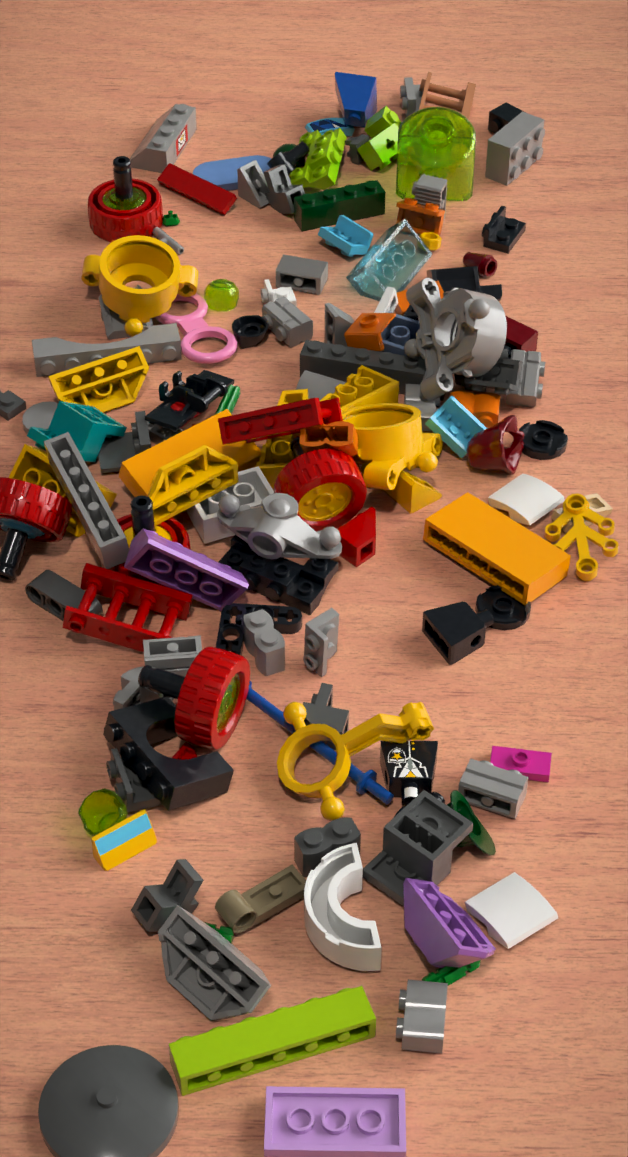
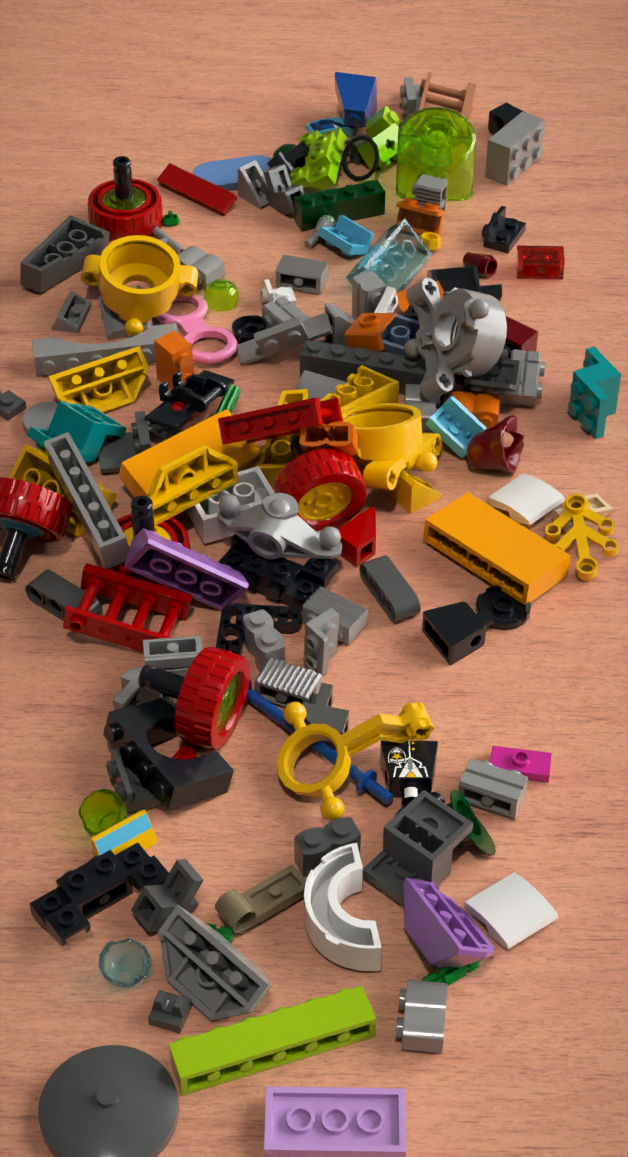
light grey slope [130,104,197,173] -> none
black tile [519,420,568,460] -> none
none -> dark grey wedge [20,215,109,293]
none -> black bracket [29,843,169,946]
none -> light grey slope [51,290,91,333]
none -> clear light blue hair [99,938,152,989]
none -> dark grey tile [148,990,192,1034]
none -> orange brick [154,331,194,390]
none -> light grey brick [177,246,225,289]
none -> light grey bracket [237,313,333,365]
none -> light grey brick [254,657,322,707]
none -> light grey brick [302,586,368,646]
none -> light grey piece [304,215,337,249]
none -> black piece [342,136,380,181]
none -> light grey brick [352,271,386,320]
none -> dark grey beam [359,555,421,622]
none -> clear red brick [516,245,565,279]
none -> teal bracket [568,346,621,439]

